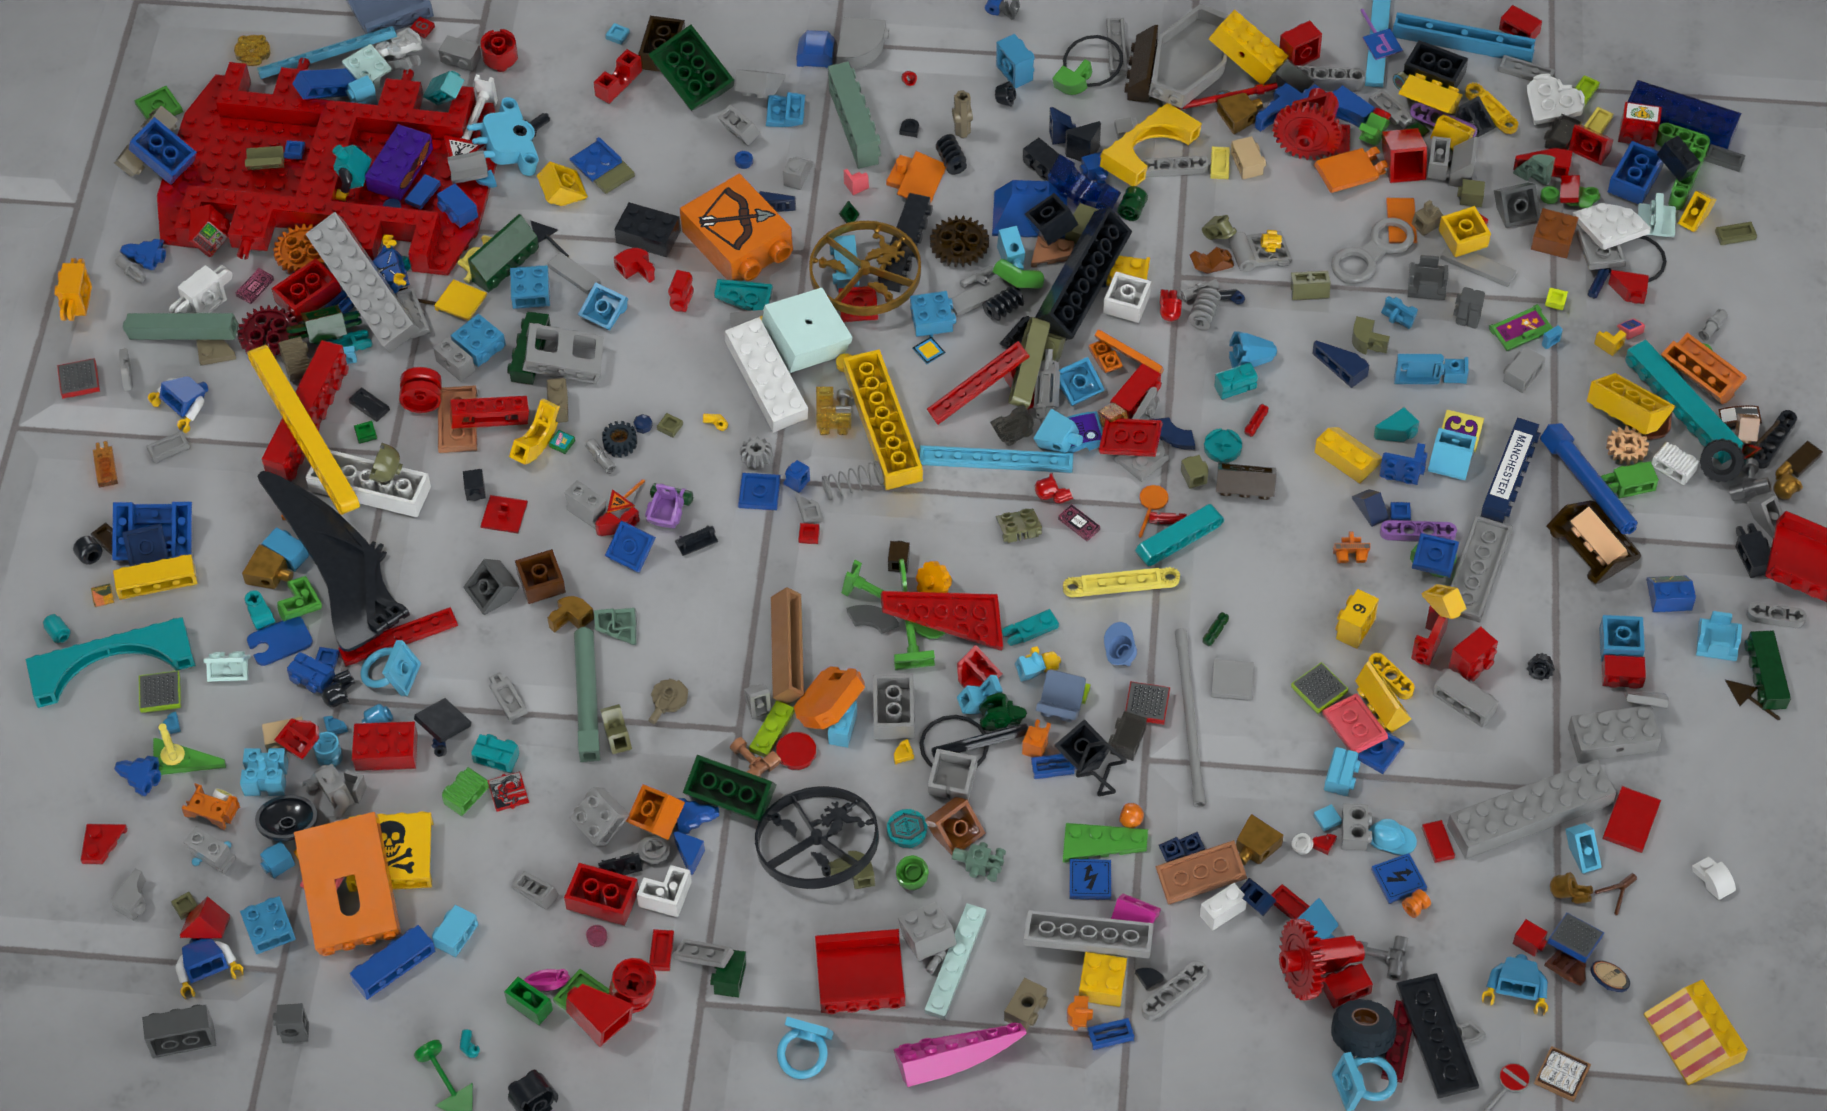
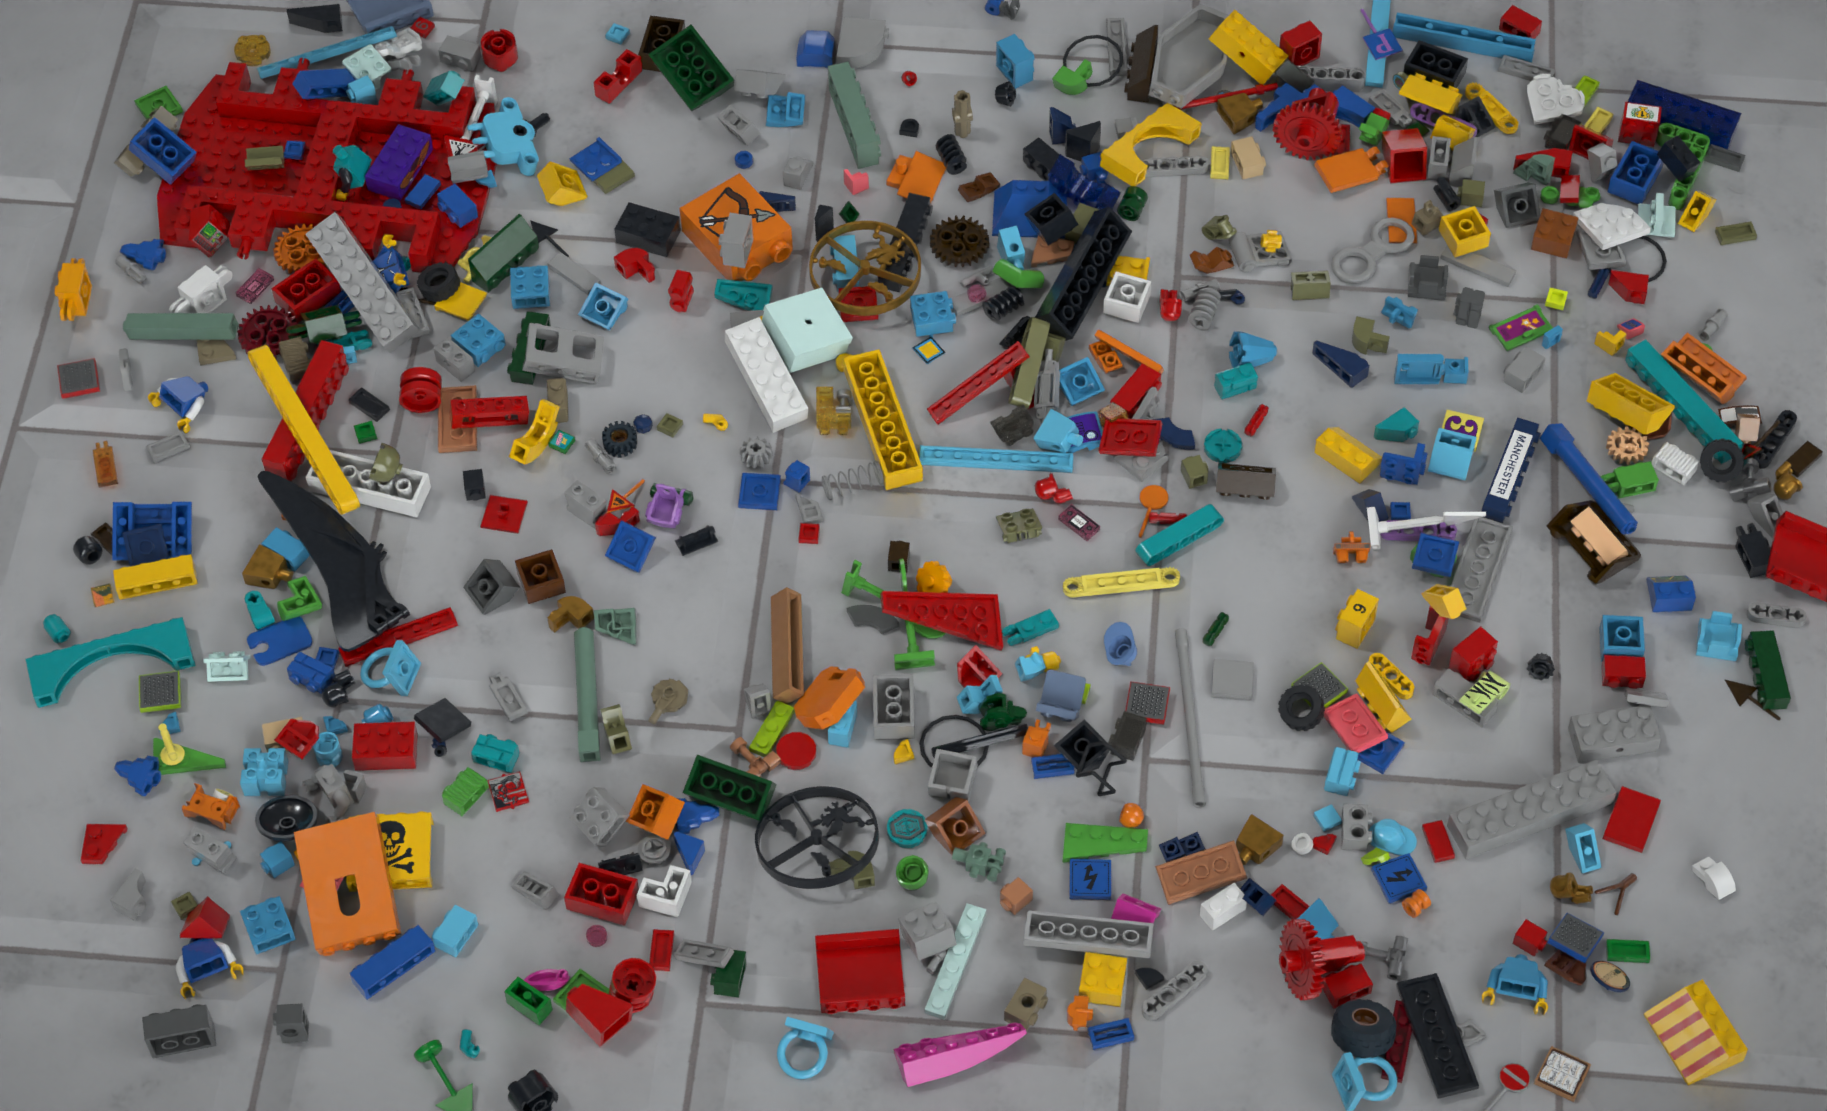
none -> black slope [287,4,343,33]
none -> black tyre [417,262,461,302]
none -> light grey brick [719,213,754,268]
none -> black slope [815,205,834,242]
none -> reddish brown slope [958,172,1000,203]
none -> clear pink tile [967,284,987,302]
none -> nougat brick [1000,877,1033,915]
none -> black tyre [1278,684,1325,731]
none -> lime tile [1361,847,1390,865]
none -> white piece [1367,507,1486,550]
none -> black hinge [1433,176,1461,211]
none -> yellowish green door [1459,670,1511,714]
none -> light grey slope [1587,143,1617,183]
none -> green tile [1606,939,1650,963]

